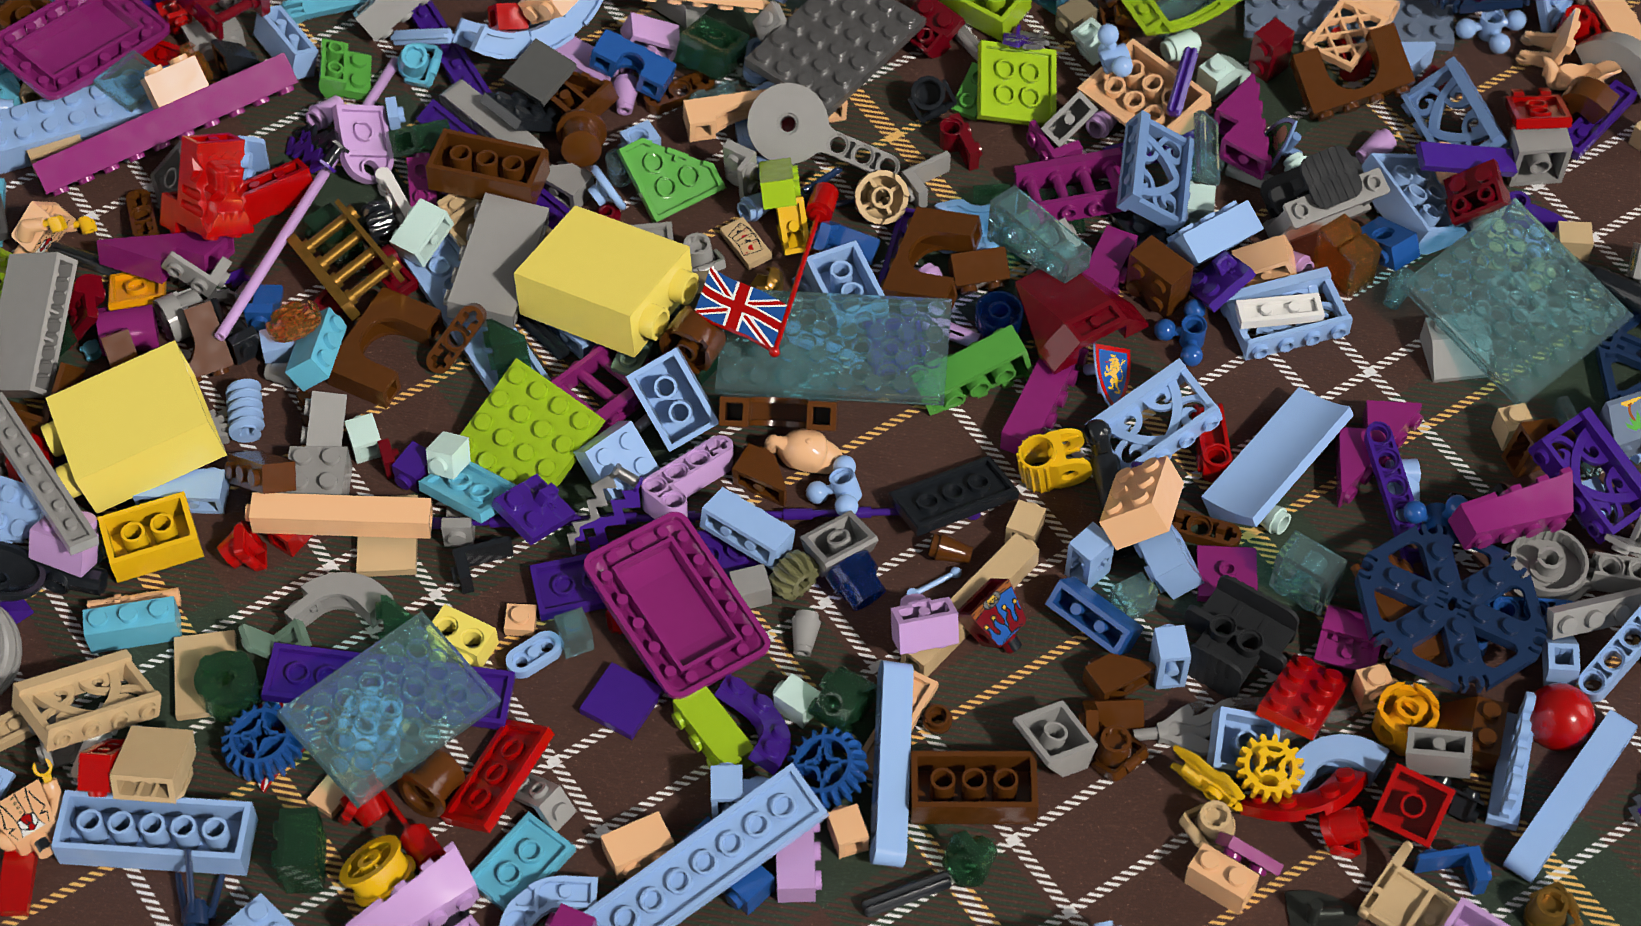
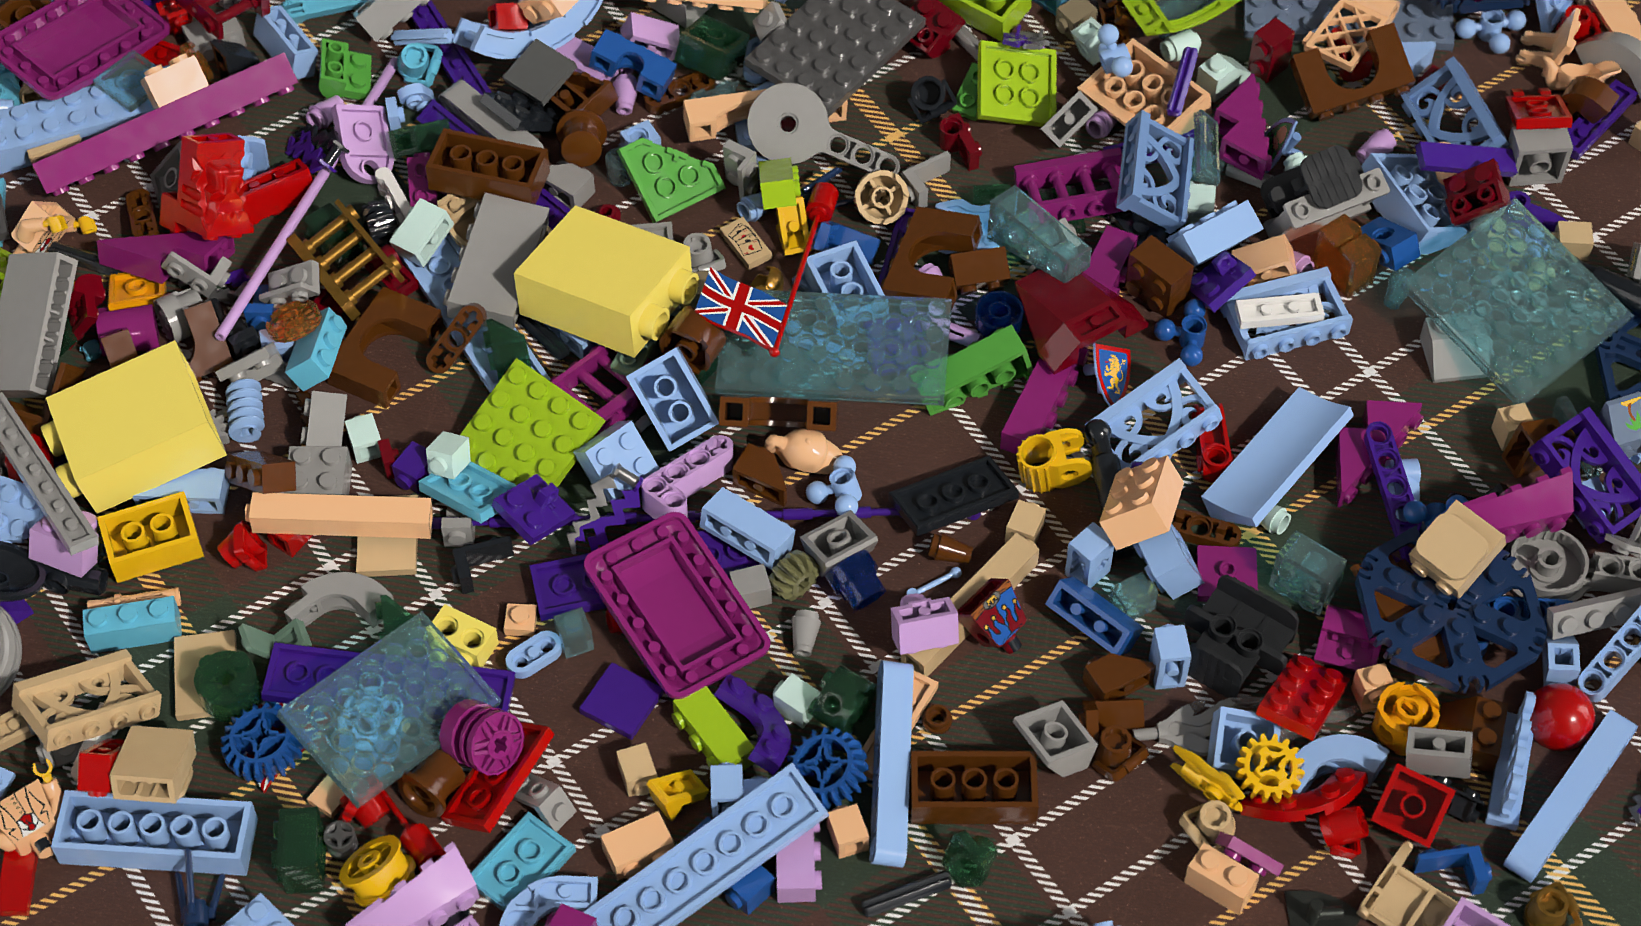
light blue piece [588,165,626,210] -> none
magenta bracket [1026,120,1083,161] -> none
none -> light grey bracket [215,342,286,383]
none -> light grey bracket [259,260,320,309]
none -> flat silver wheel [323,821,358,860]
none -> light blue plate [397,83,436,113]
none -> magenta wheel [439,699,524,775]
none -> tan brick [616,742,657,797]
none -> yellow slope [646,769,709,822]
none -> tan brick [1409,500,1506,599]

